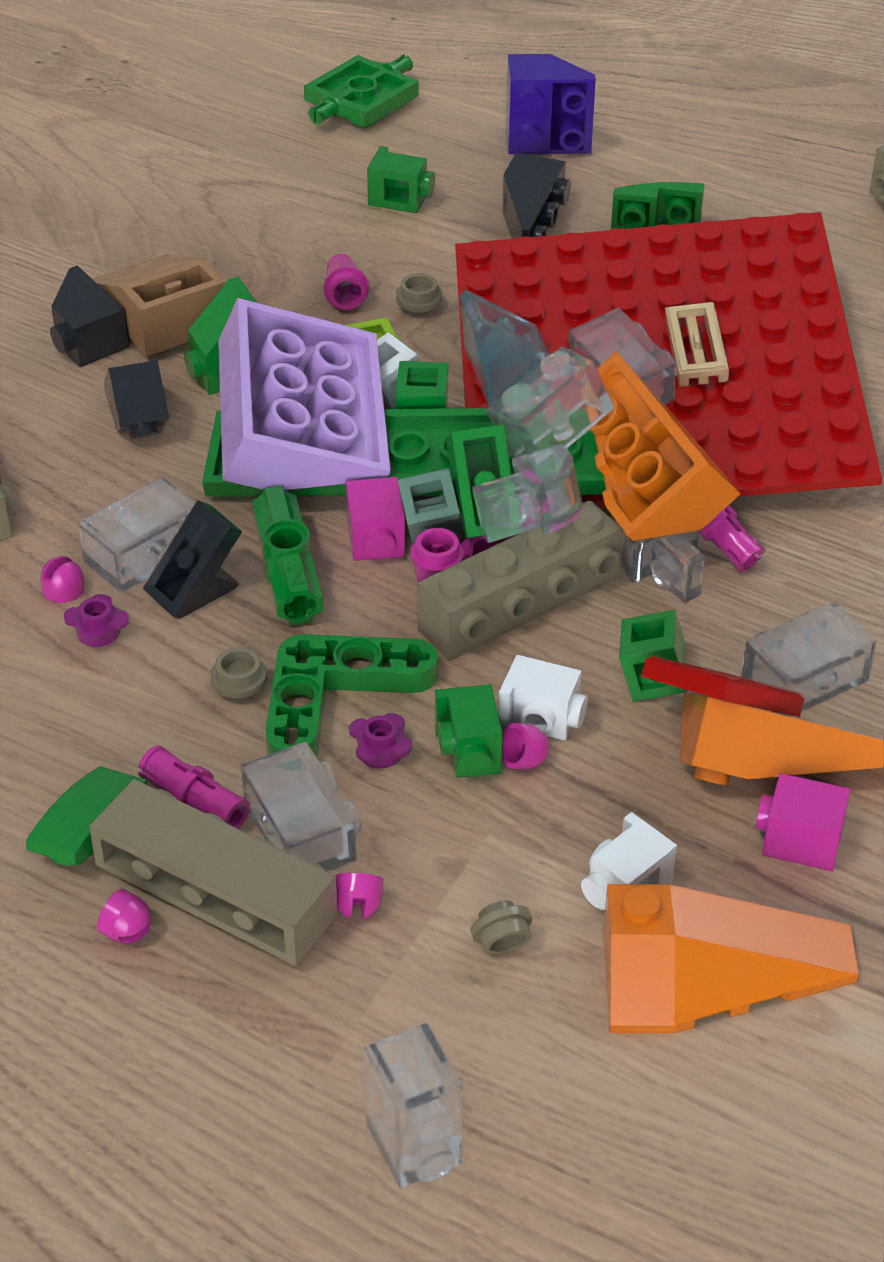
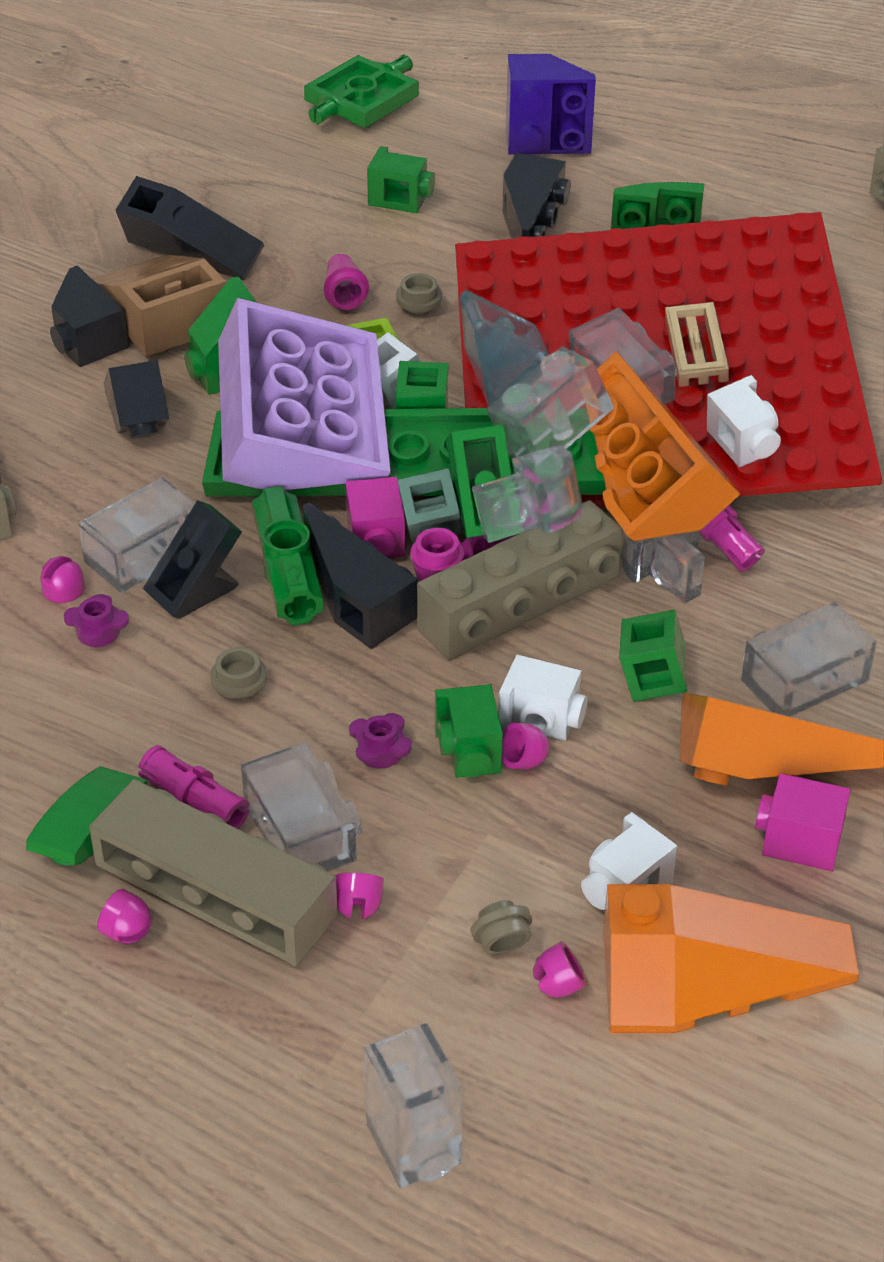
green beam [266,634,438,770] -> none
red tile [641,656,805,717] -> none
none -> black slope [115,176,264,280]
none -> black slope [303,502,418,649]
none -> dark pink hinge [533,941,587,998]
none -> white brick [707,375,781,468]

